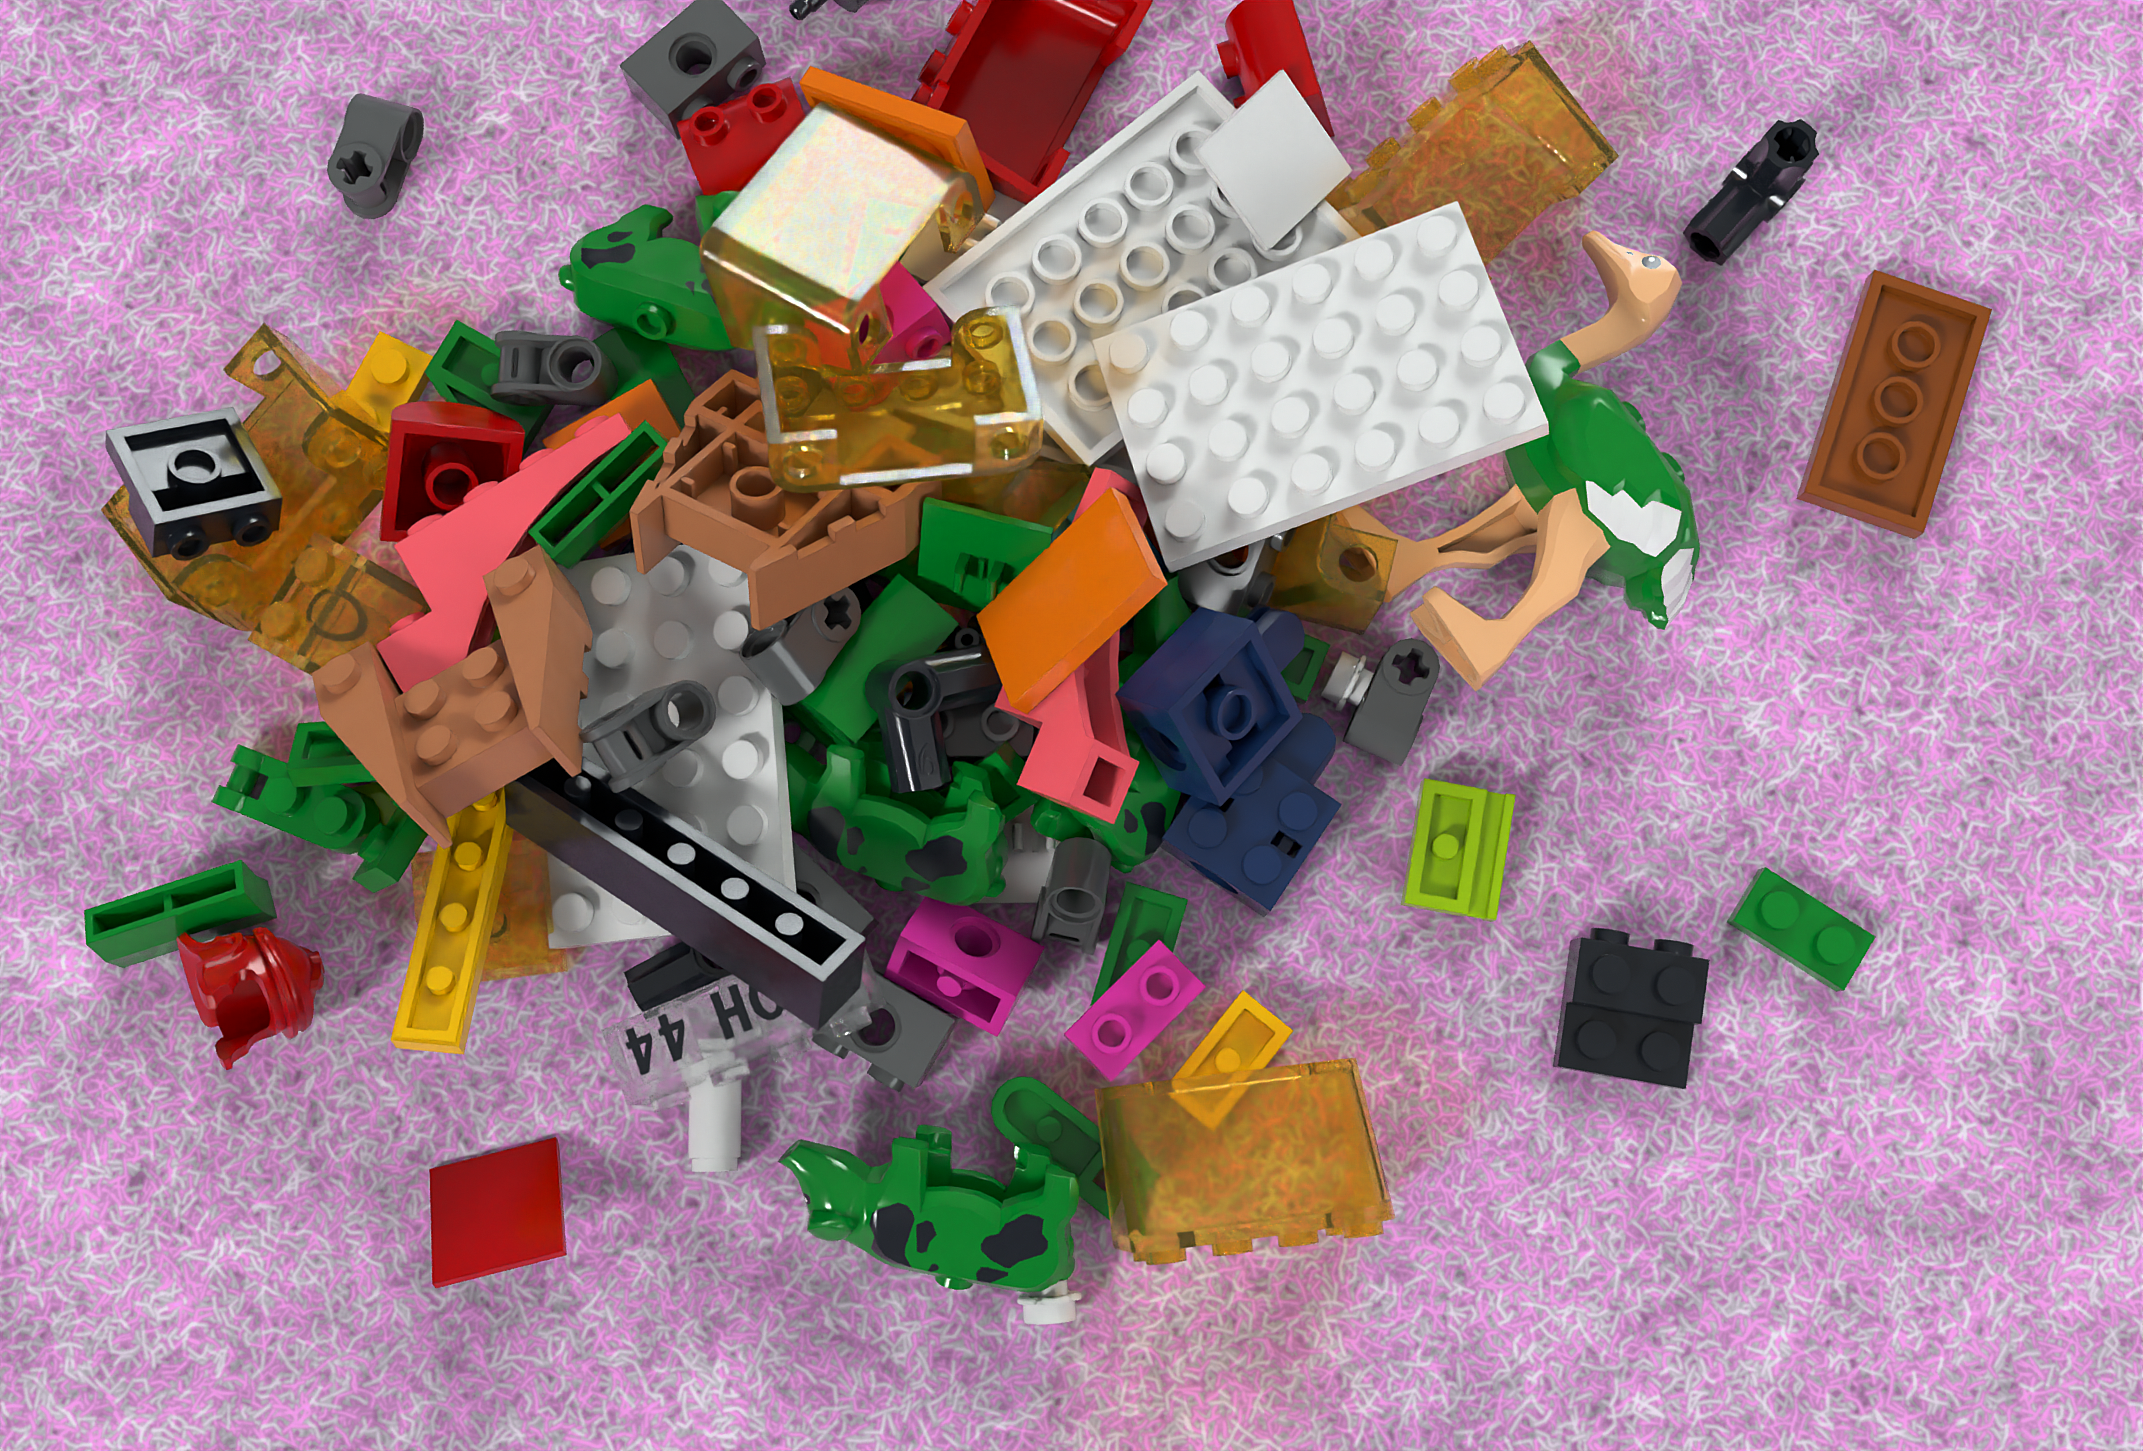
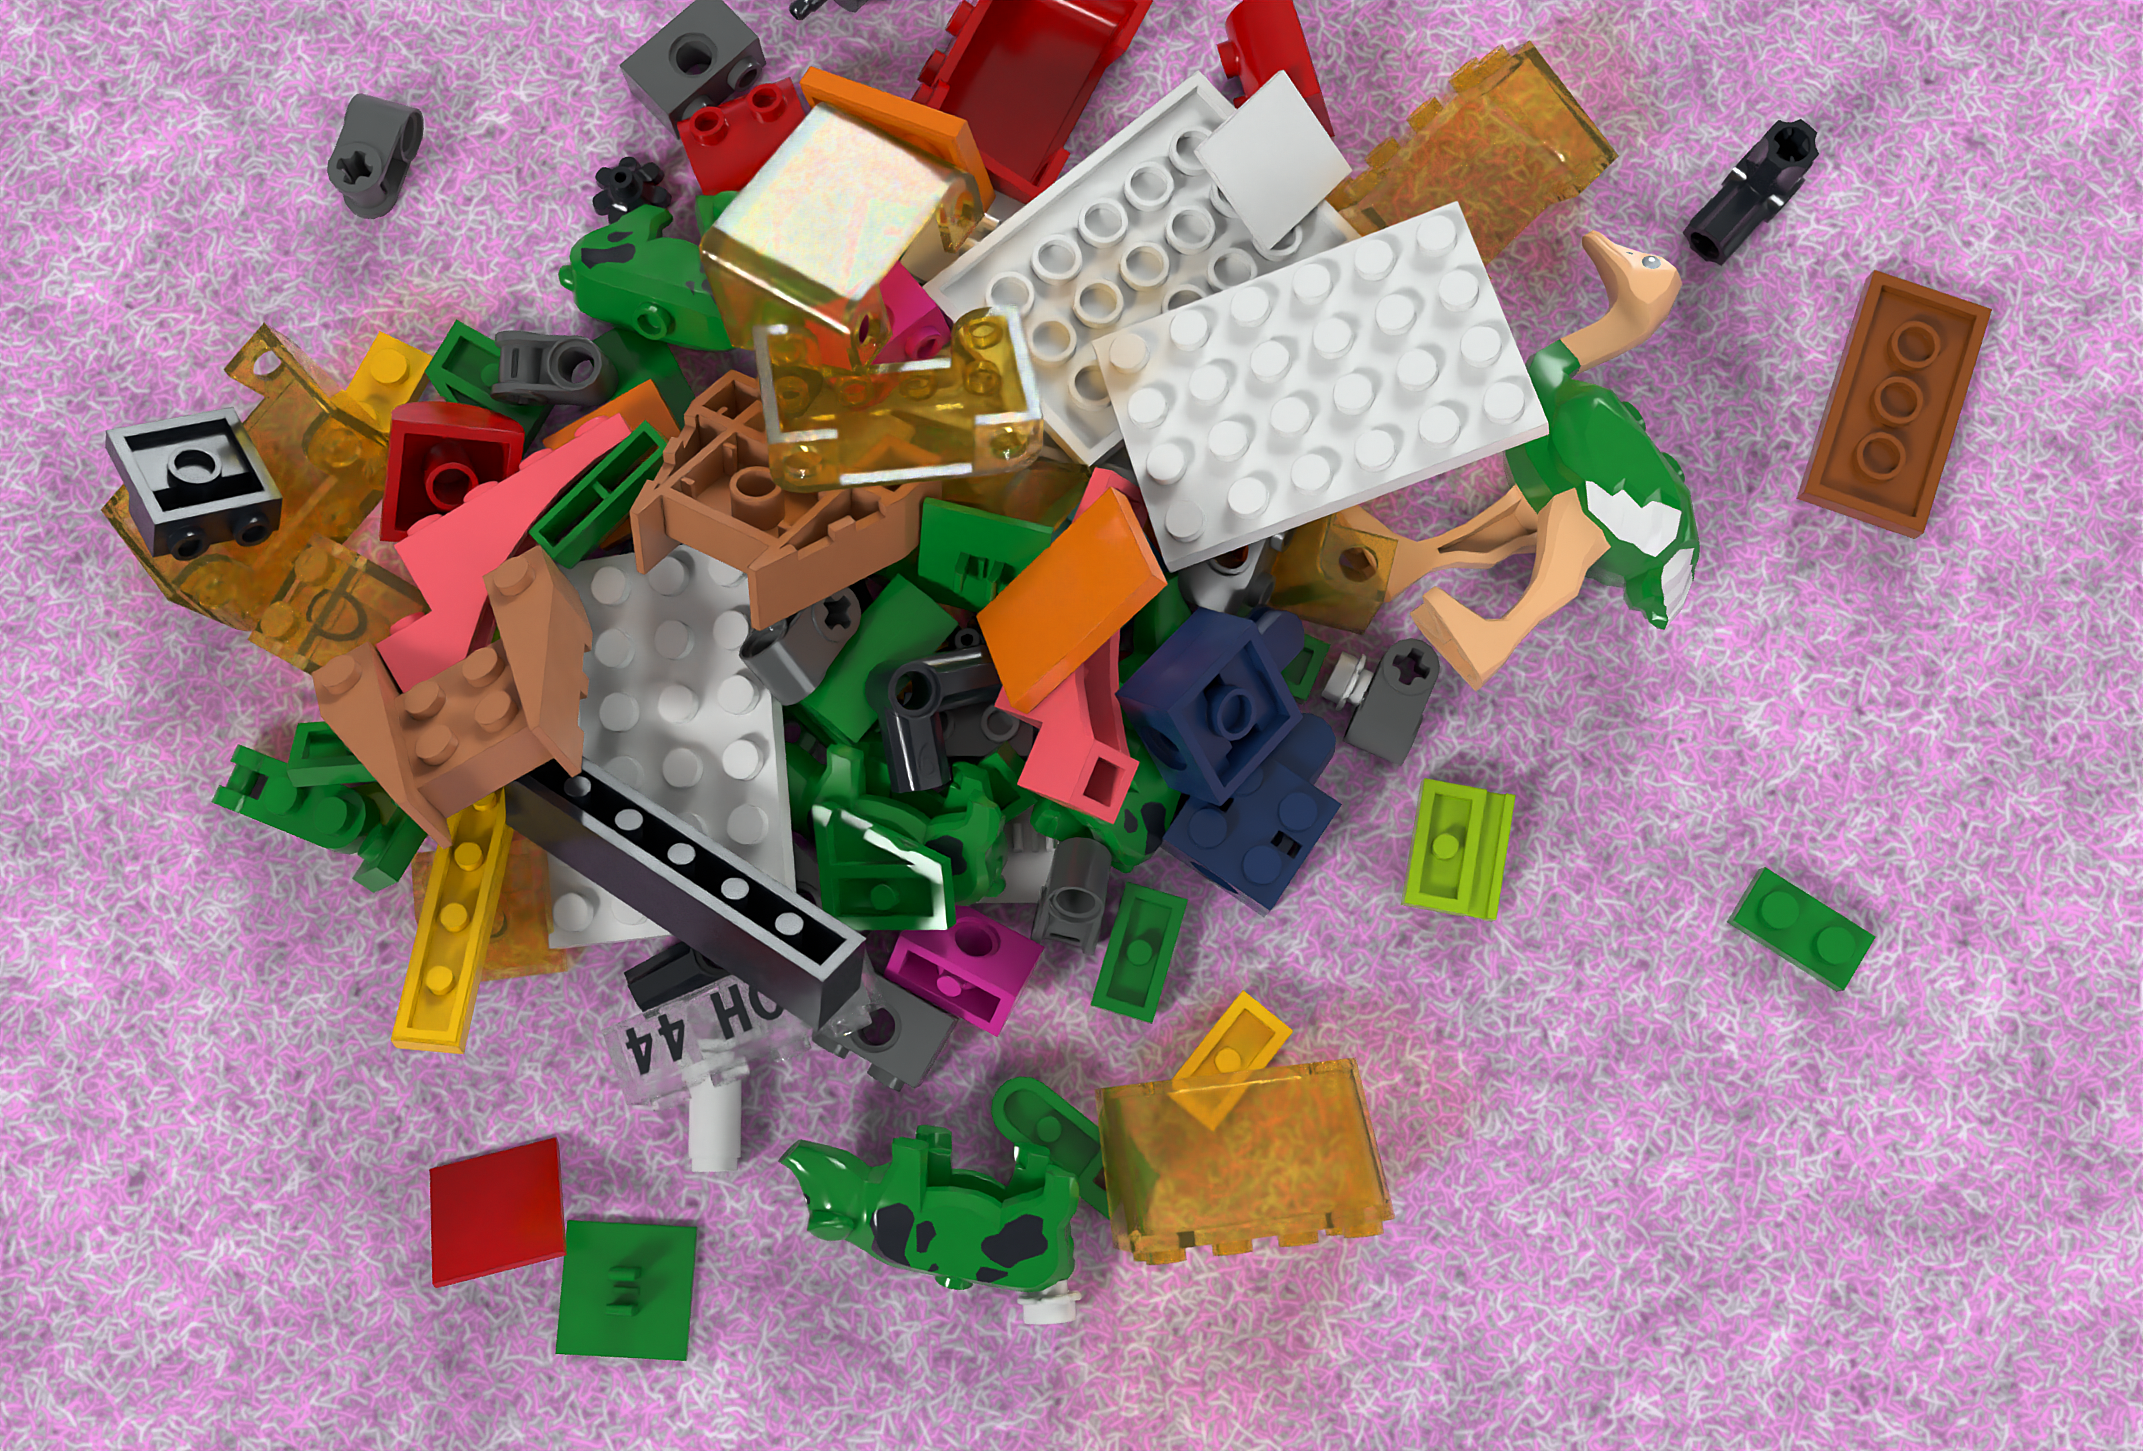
green piece [84,860,277,968] -> none
red helmet [177,927,325,1070] -> none
dark grey piece [578,680,716,793] -> none
dark pink brick [1064,940,1206,1083] -> none
black plate [1553,928,1710,1089] -> none
none -> green piece [555,1220,698,1361]
none -> black plant [592,157,672,225]
none -> green wing [812,801,956,930]

